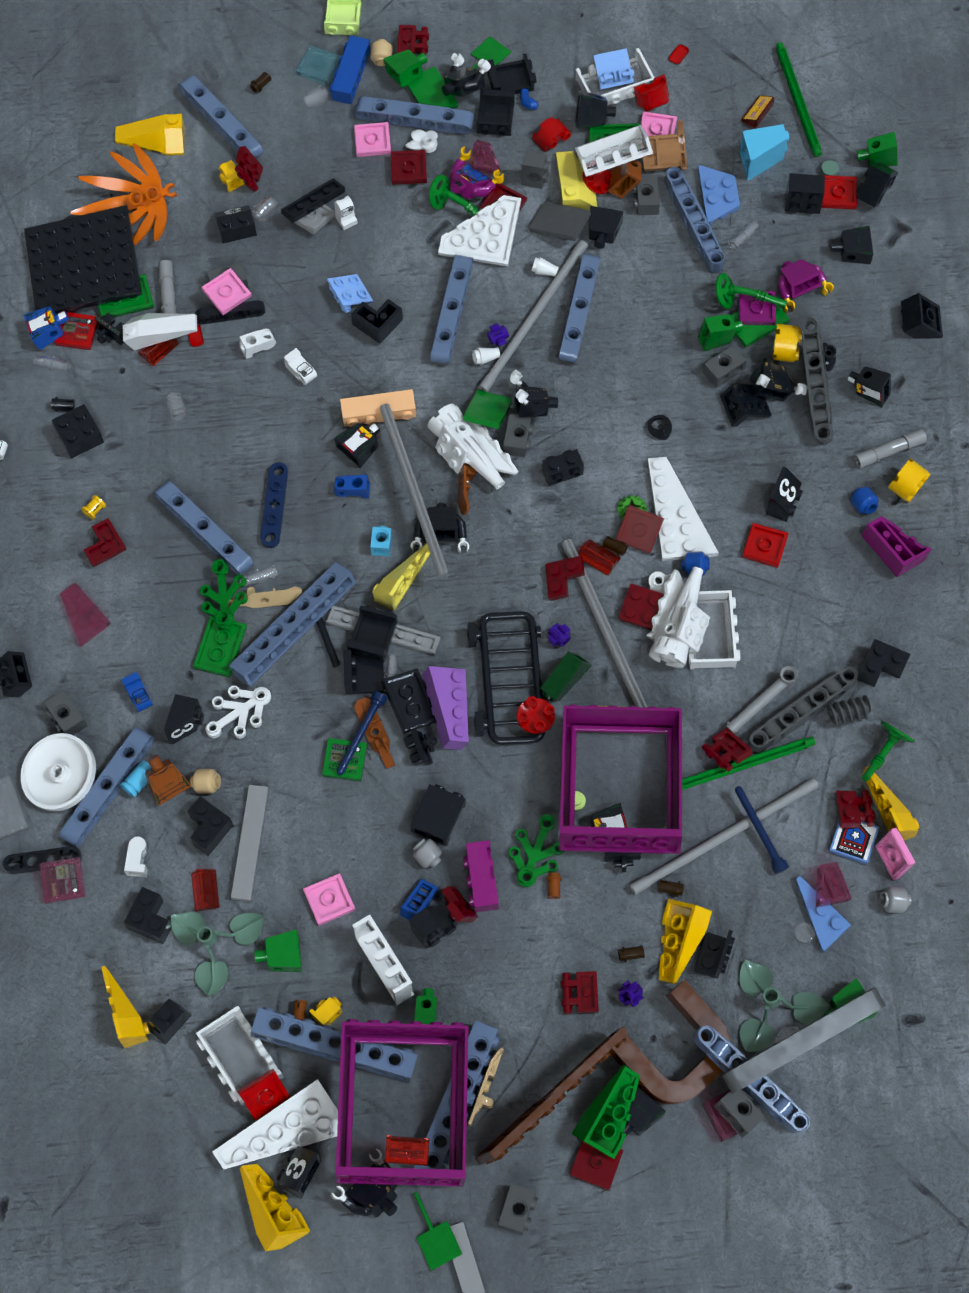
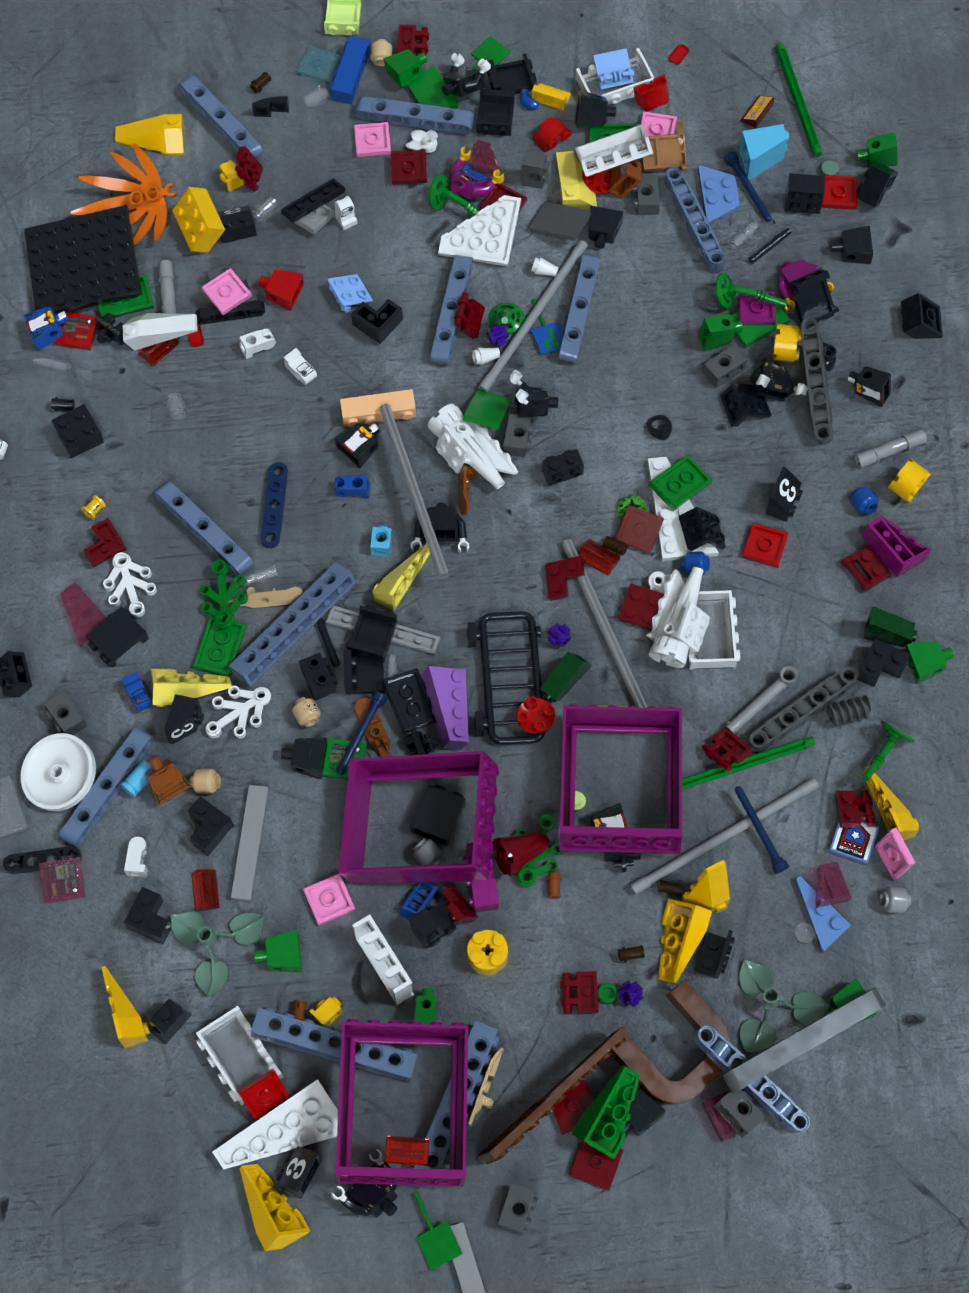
none -> black panel [86,606,149,668]
none -> white plant [103,552,157,618]
none -> light yellow wedge [151,669,232,707]
none -> yellow brick [172,187,225,253]
none -> black slope [252,96,289,117]
none -> red torso [259,269,304,311]
none -> black torso [281,738,328,779]
none -> tan head [292,697,321,727]
none -> black brick [299,652,337,701]
none -> magenta door [338,751,499,885]
none -> dark red plate [454,292,485,339]
none -> yellow brick [467,930,508,976]
none -> green dish [489,303,525,334]
none -> dark red cone [492,831,550,876]
none -> blue piece [531,299,564,355]
none -> yellow panel [532,83,571,111]
none -> dark red plate [552,1079,594,1135]
none -> green tile [598,983,618,1005]
none -> green tile [648,455,713,511]
none -> black bracket [678,507,726,551]
none -> yellow wedge [682,860,730,913]
none -> dark blue piece [724,151,772,222]
none -> black bar [749,228,792,264]
none -> black panel [789,269,839,326]
none -> dark red plate [841,545,891,592]
none -> dark green slope [864,606,917,647]
none -> green torso [904,641,954,684]

